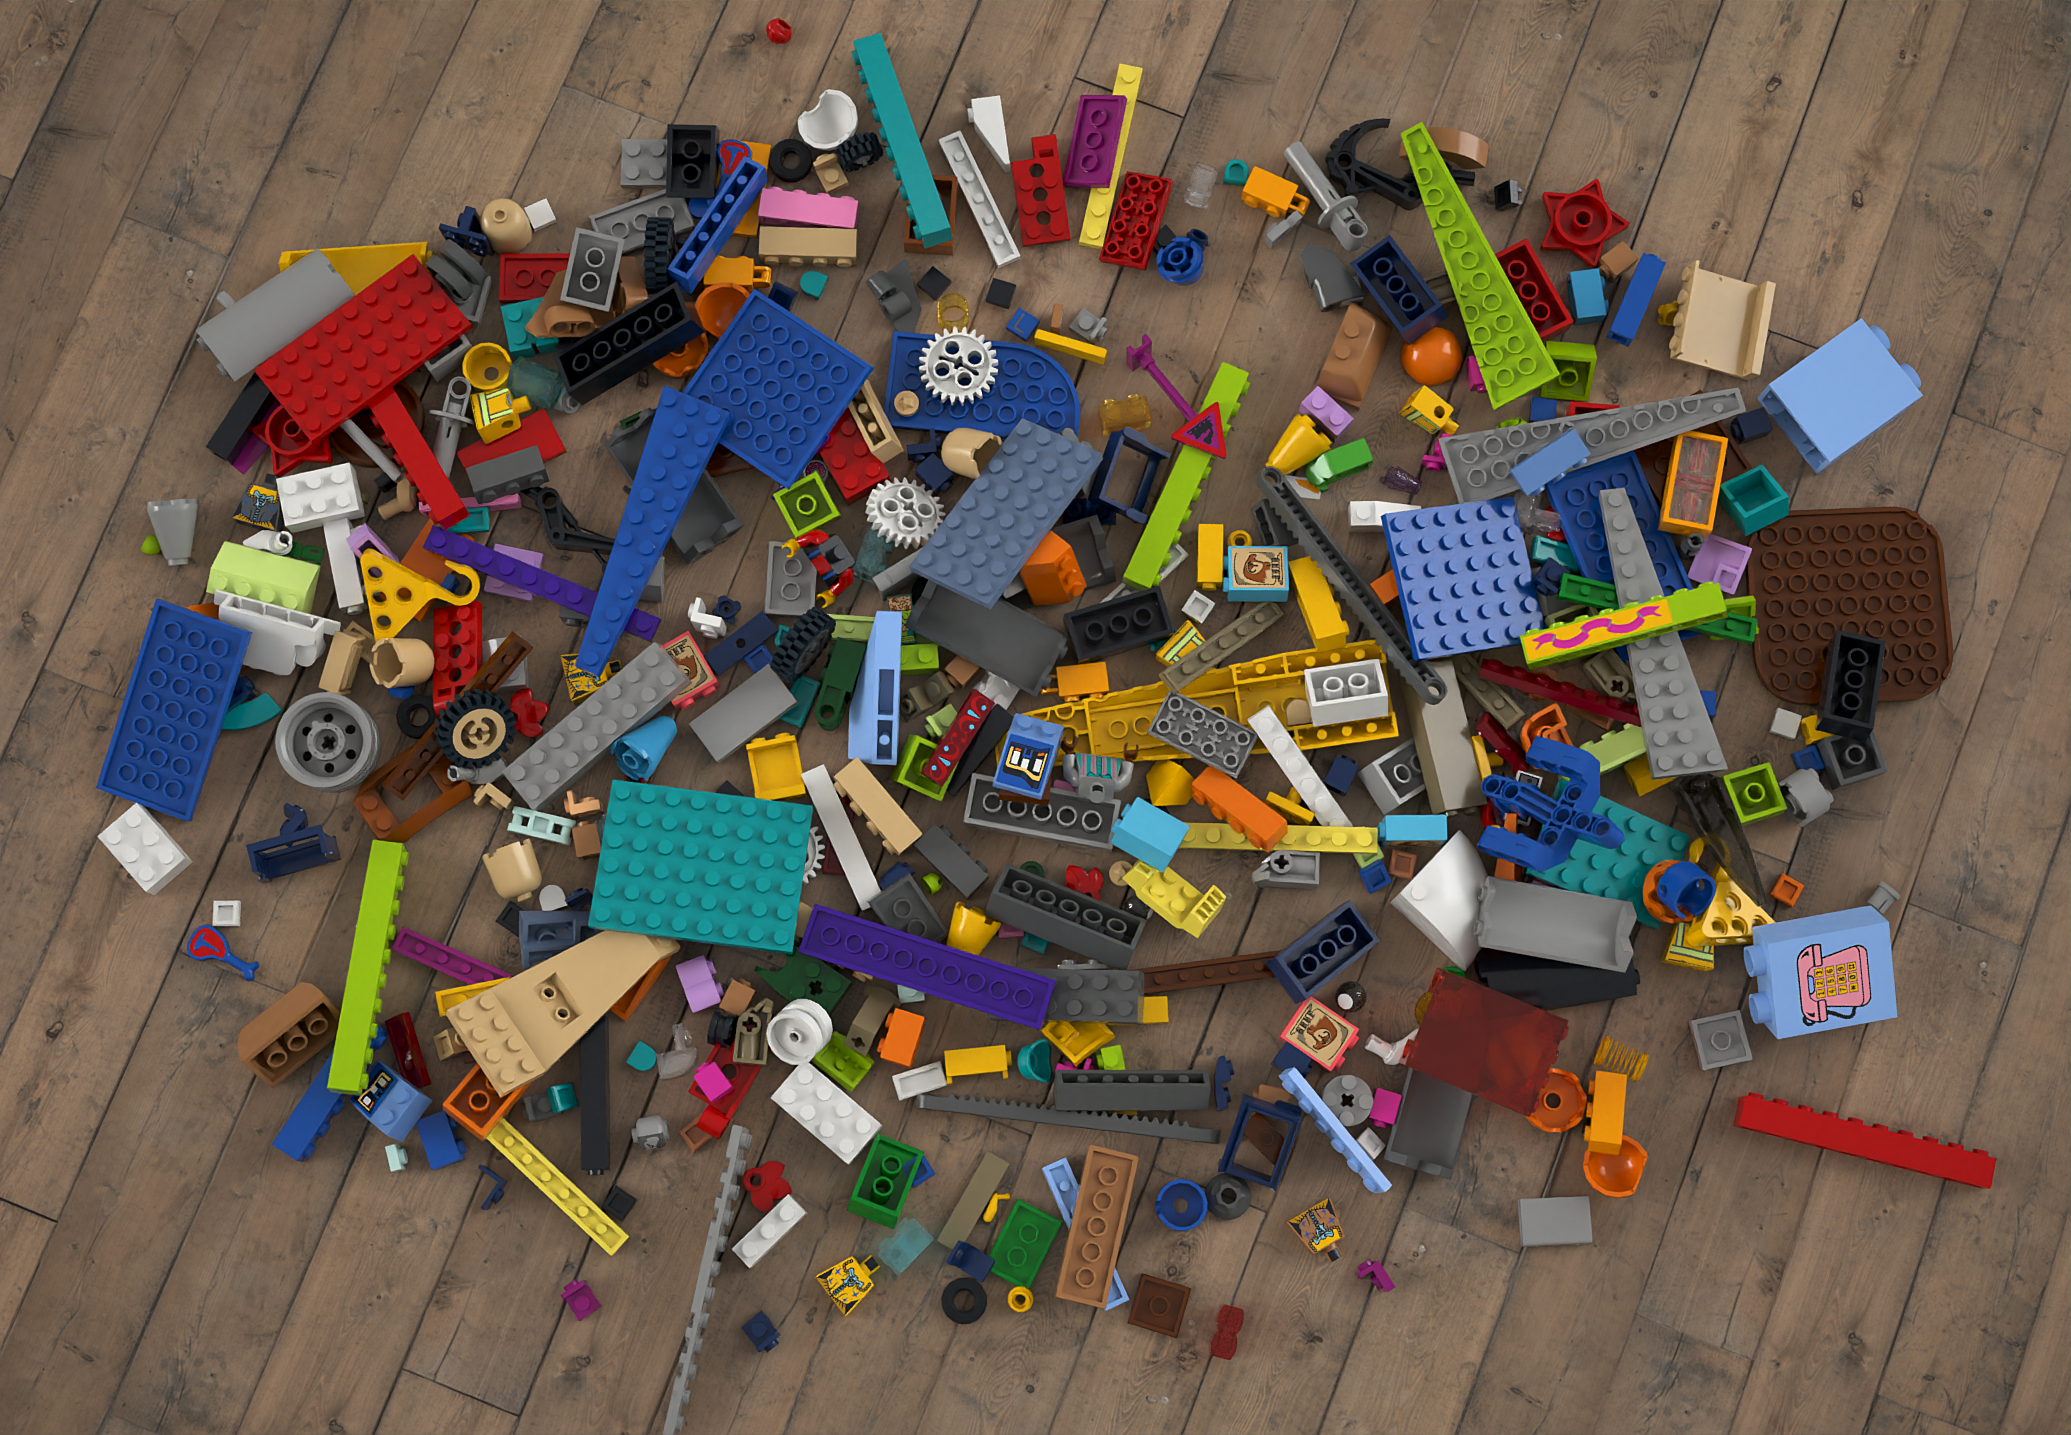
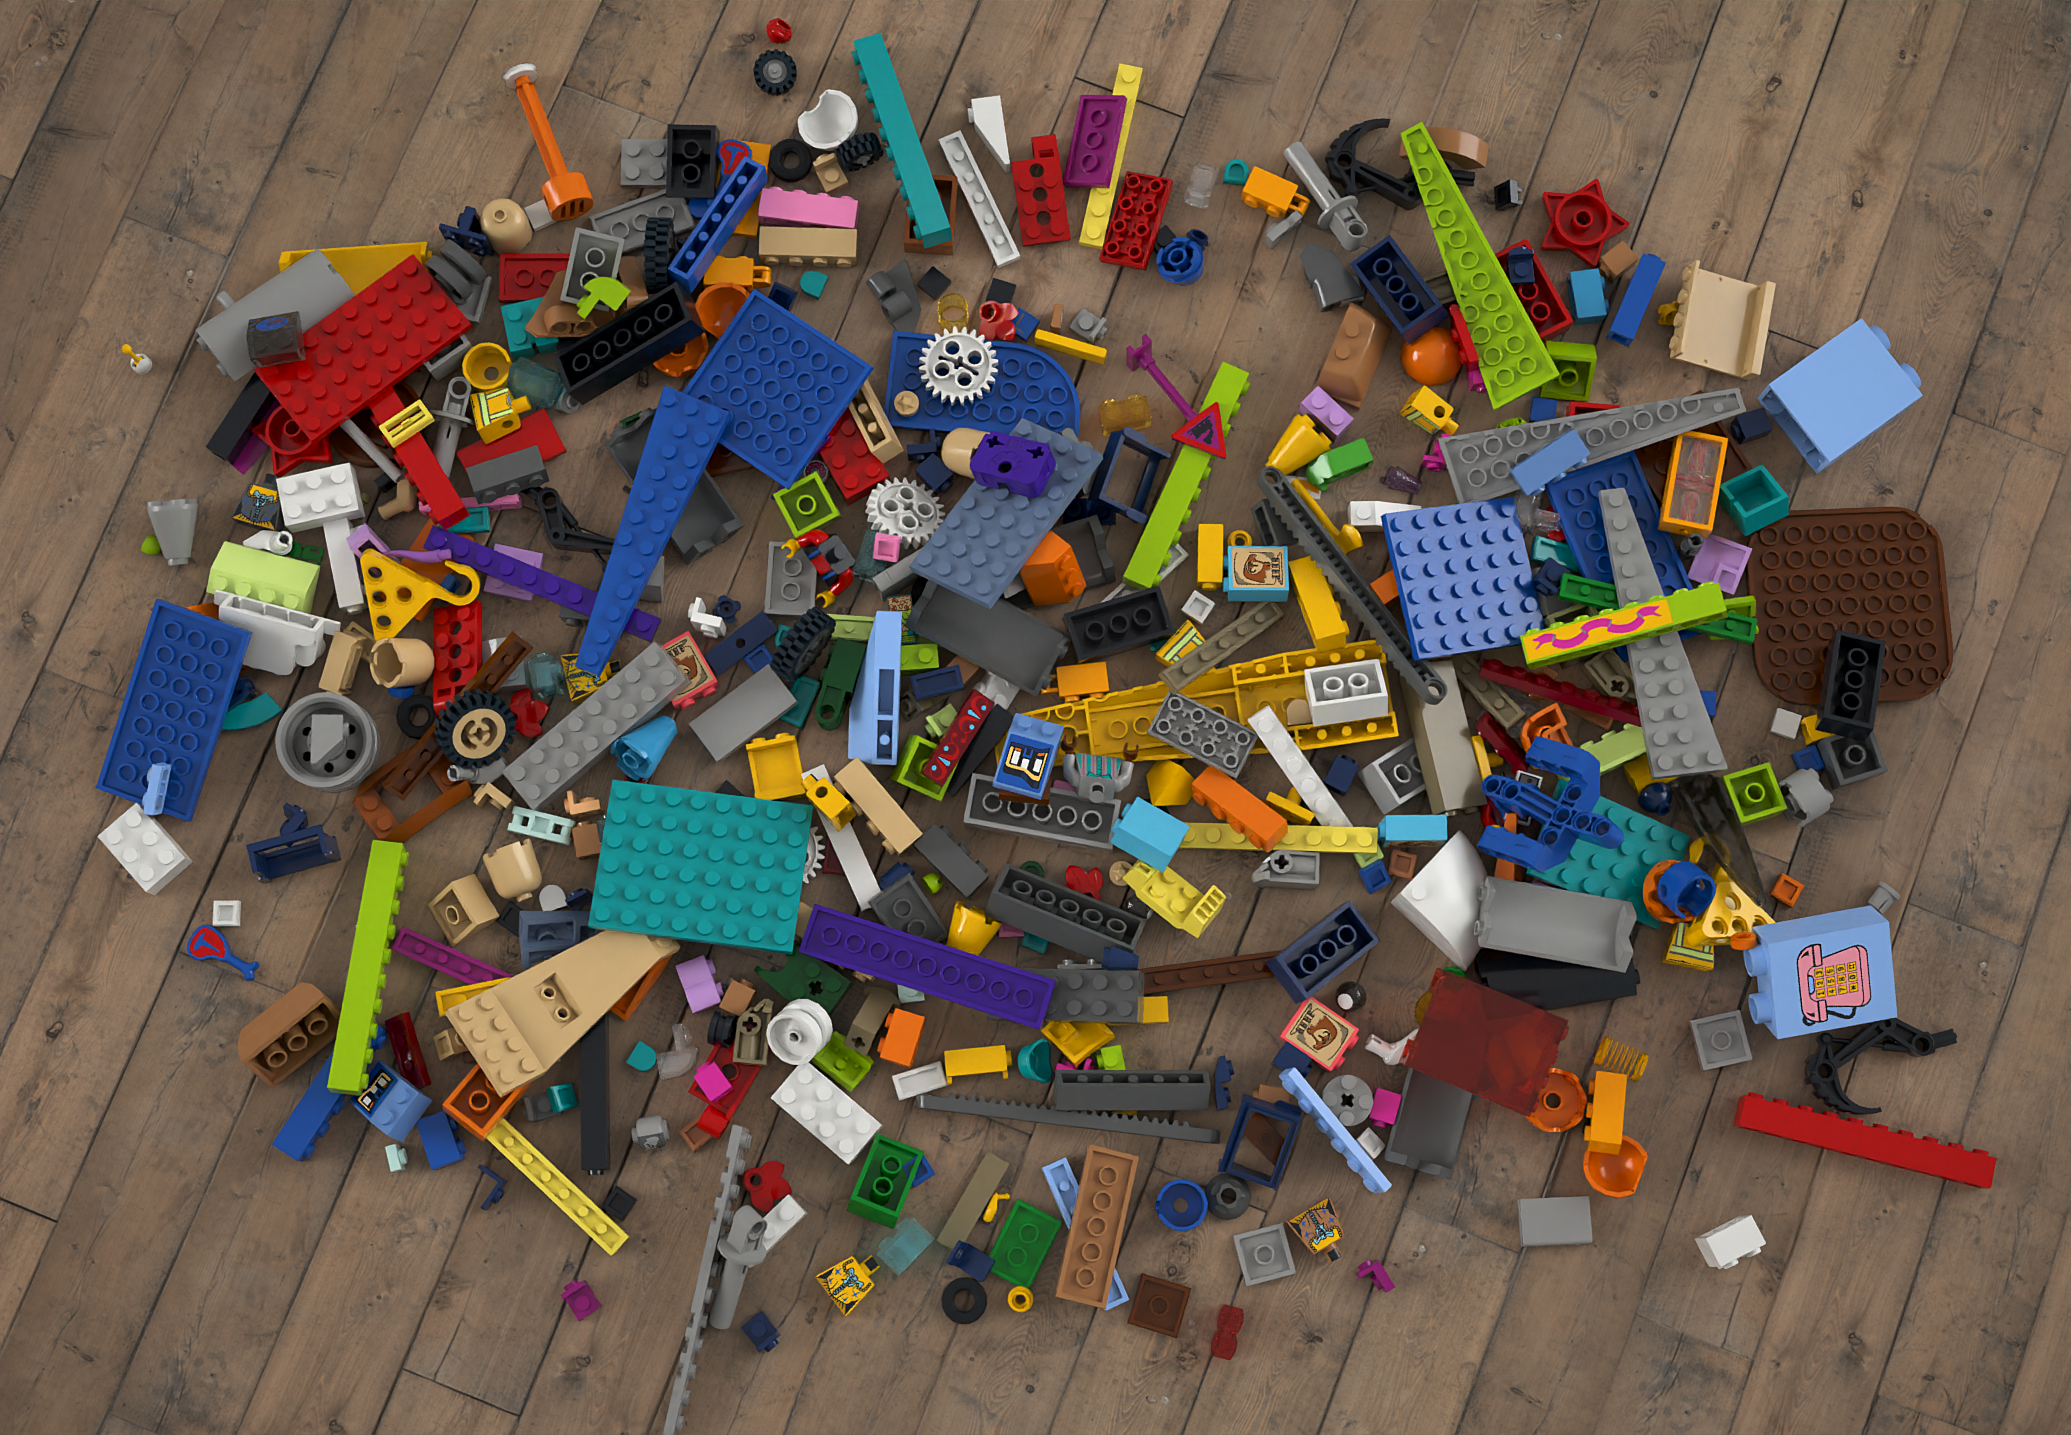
none -> white hinge [121,344,152,375]
none -> light blue piece [142,762,172,816]
none -> clear smoke slope [246,311,306,368]
none -> light grey slope [311,714,349,770]
none -> light yellow tile [378,399,435,448]
none -> medium lavender animal [381,549,451,564]
none -> tan slope [428,874,499,947]
none -> orange piece [502,63,593,221]
none -> clear light blue brick [528,653,566,698]
none -> lime brick [576,276,631,319]
none -> light grey piece [708,1205,767,1329]
none -> black wheel [753,49,797,95]
none -> yellow torso [801,774,856,832]
none -> bright pink tile [873,533,901,563]
none -> dark blue tile [910,664,965,702]
none -> dark purple axle [969,431,1056,498]
none -> red plate [979,301,1019,341]
none -> dark blue cone [1101,945,1139,971]
none -> light grey plate [1233,1223,1296,1286]
none -> yellow piece [1290,478,1363,556]
none -> red hinge [1449,304,1479,372]
none -> dark blue bracket [1506,246,1535,286]
none -> dark blue brick [1638,782,1672,816]
none -> white brick [1695,1215,1766,1269]
none -> orange tile [1730,932,1757,950]
none -> black piece [1804,1018,1957,1115]

